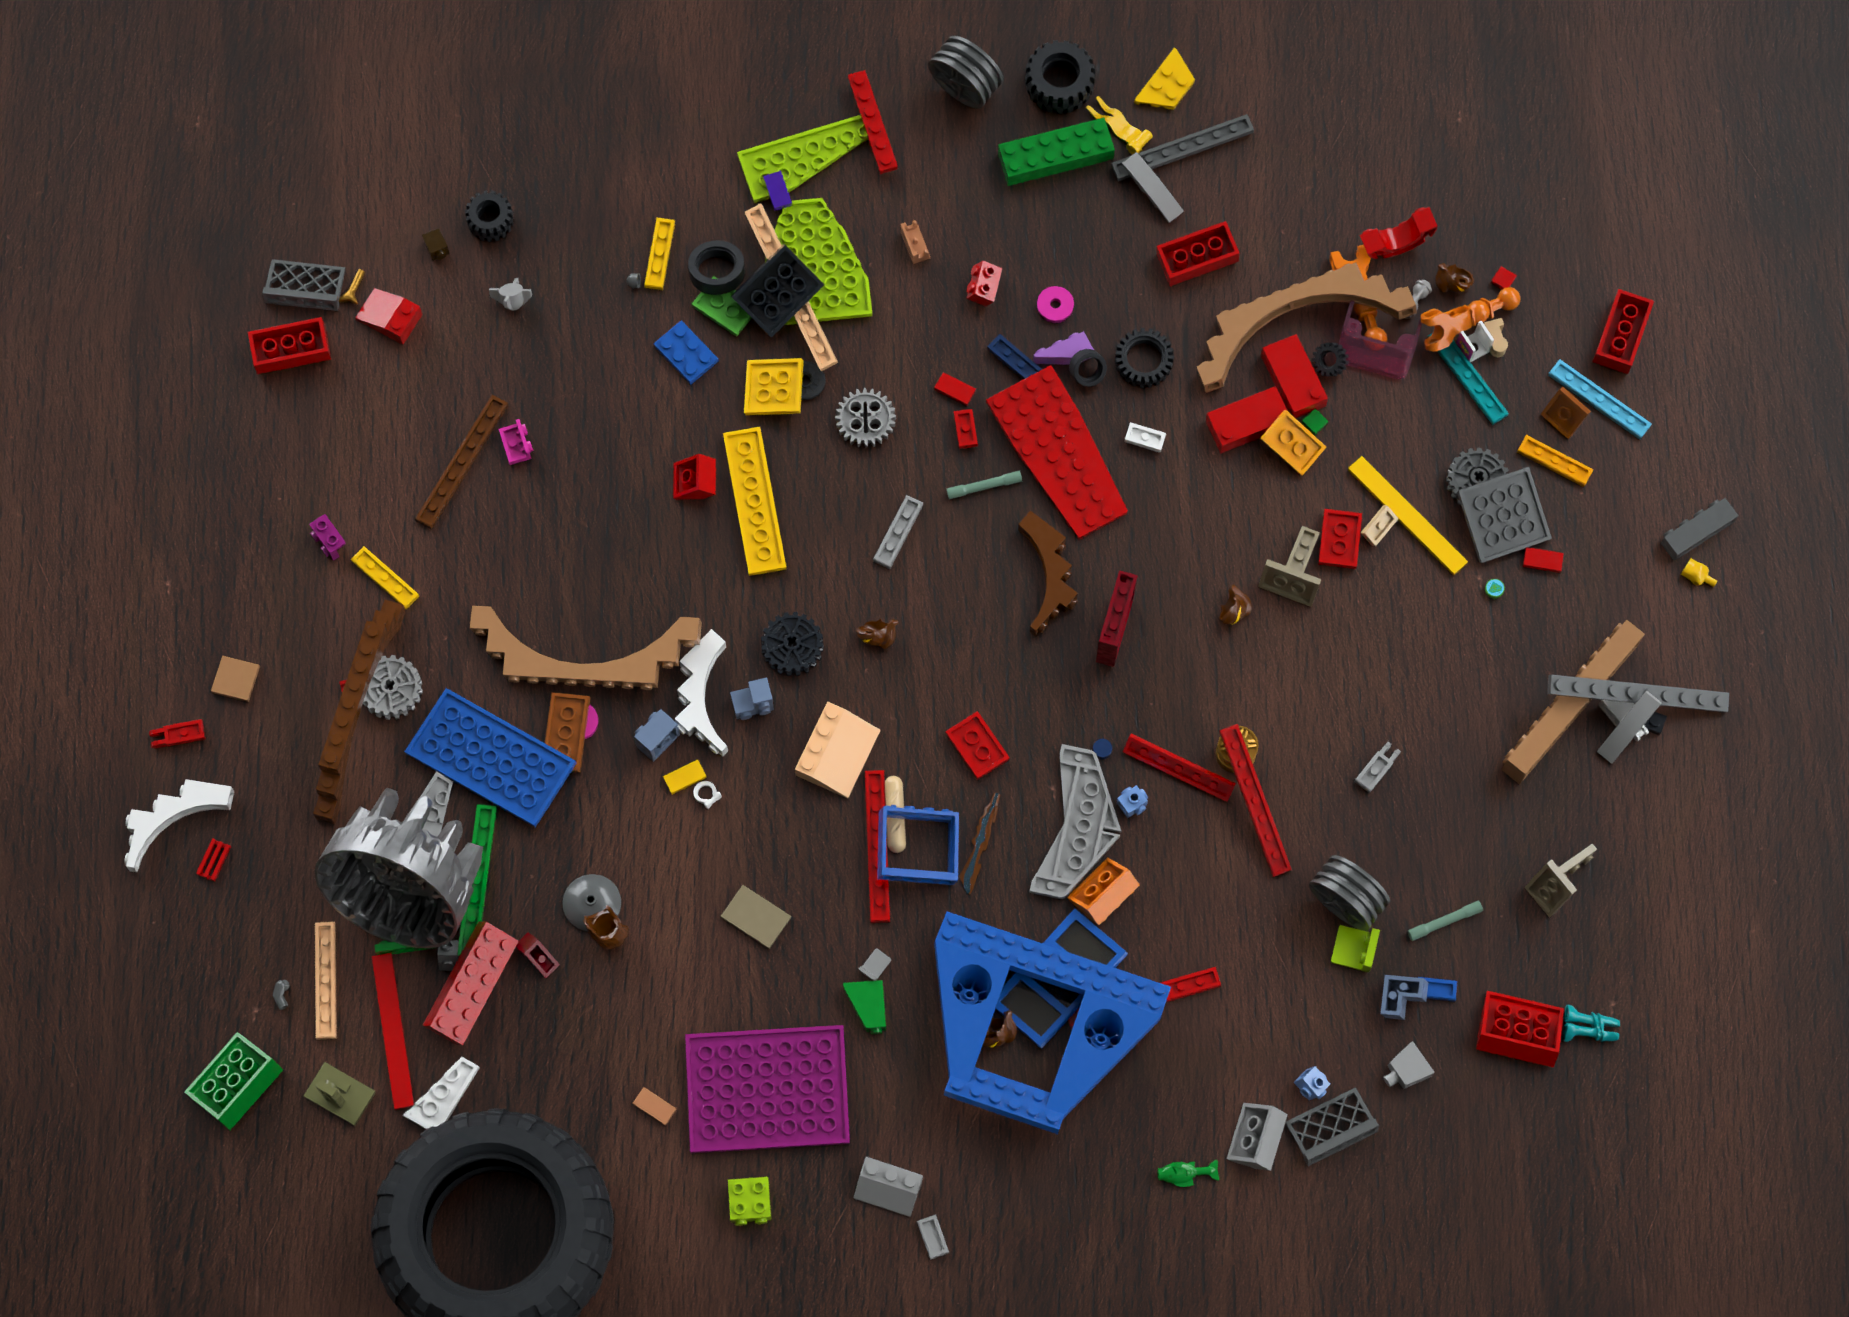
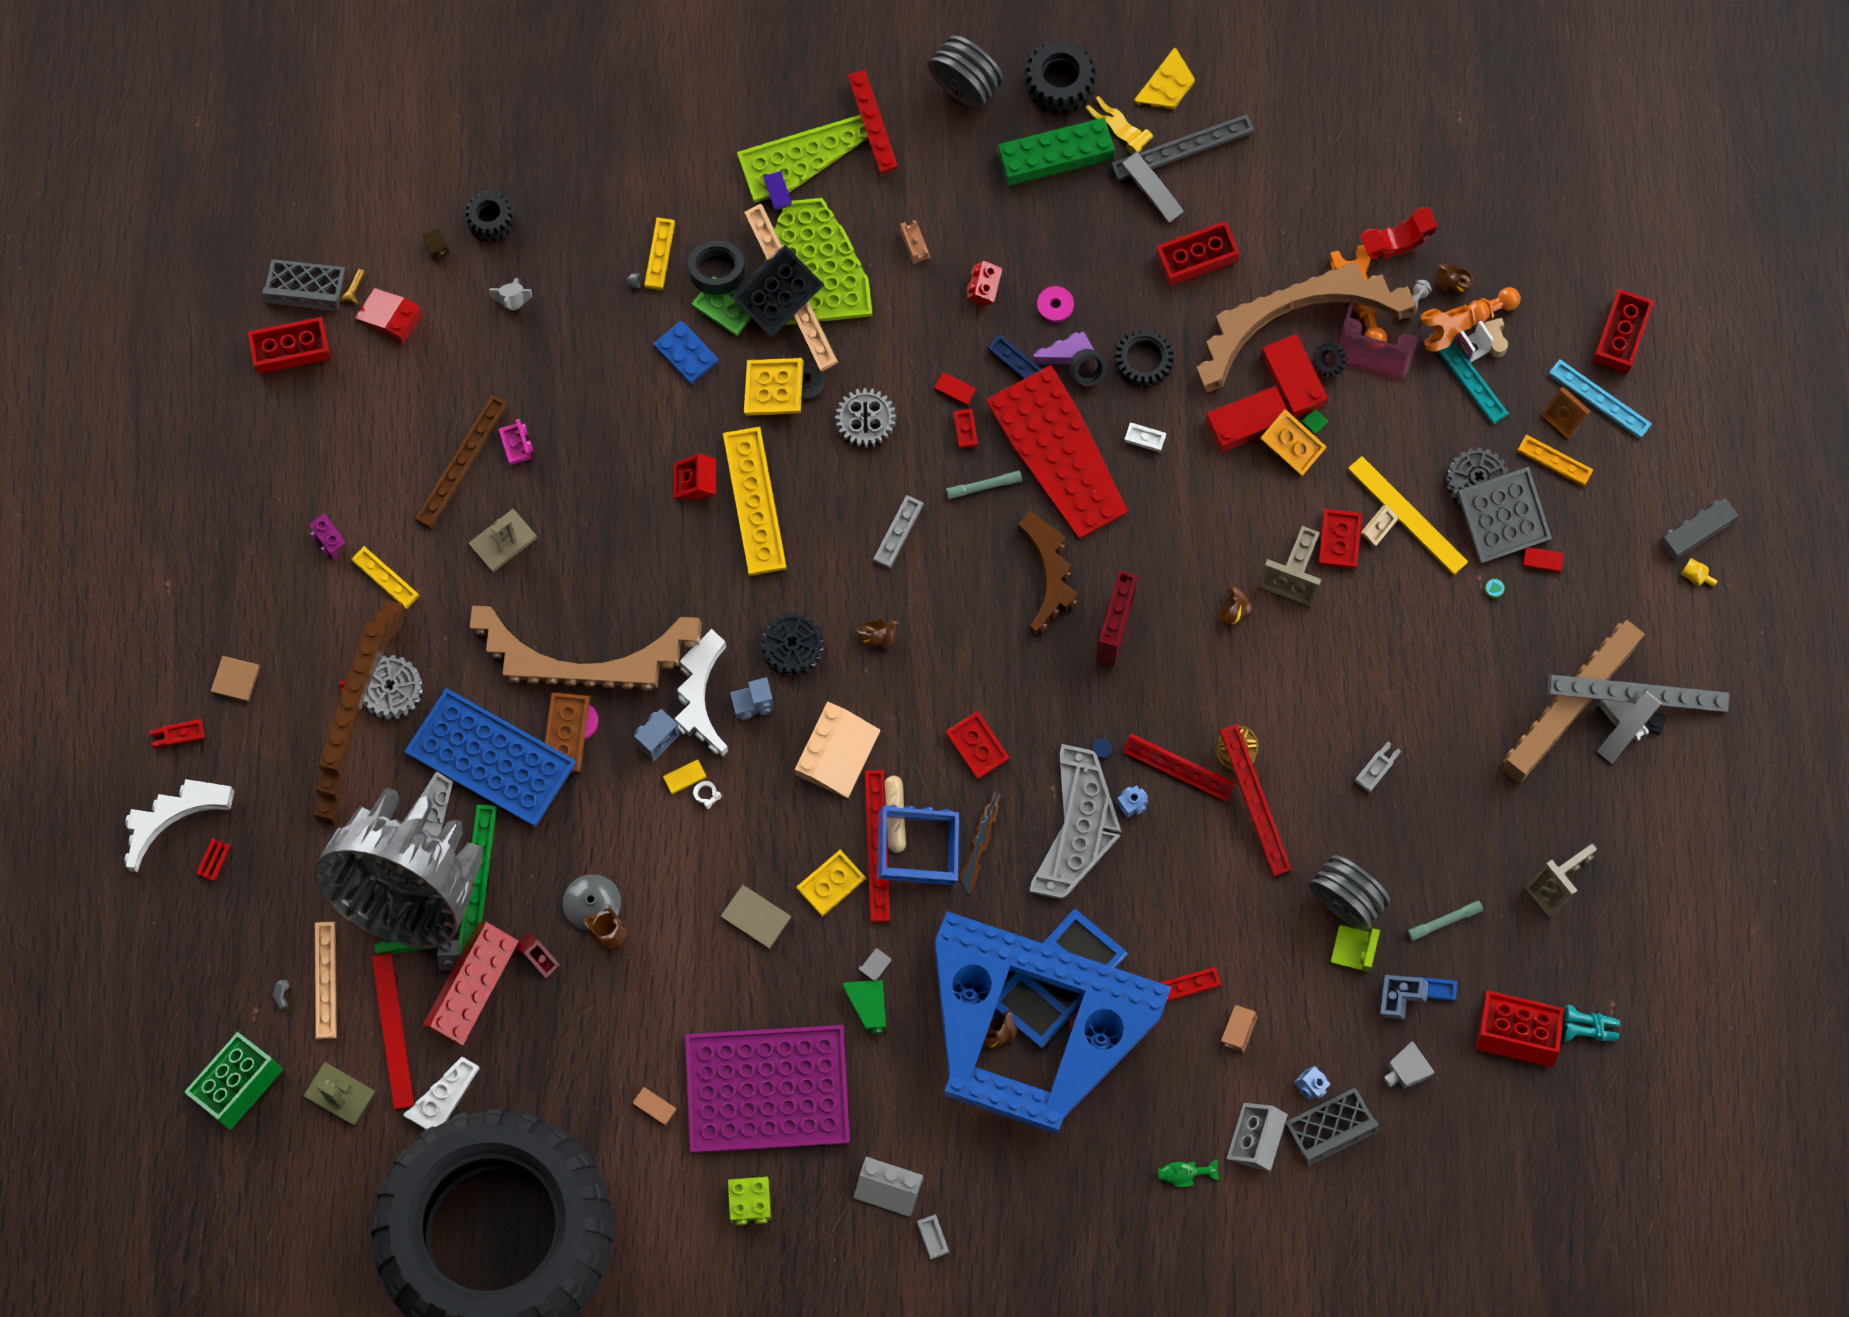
orange slope [1067,858,1140,925] -> none
red tile [1491,266,1517,289] -> none
none -> dark tan piece [469,509,537,573]
none -> yellow tile [796,850,866,917]
none -> nougat hinge [1221,1005,1258,1053]

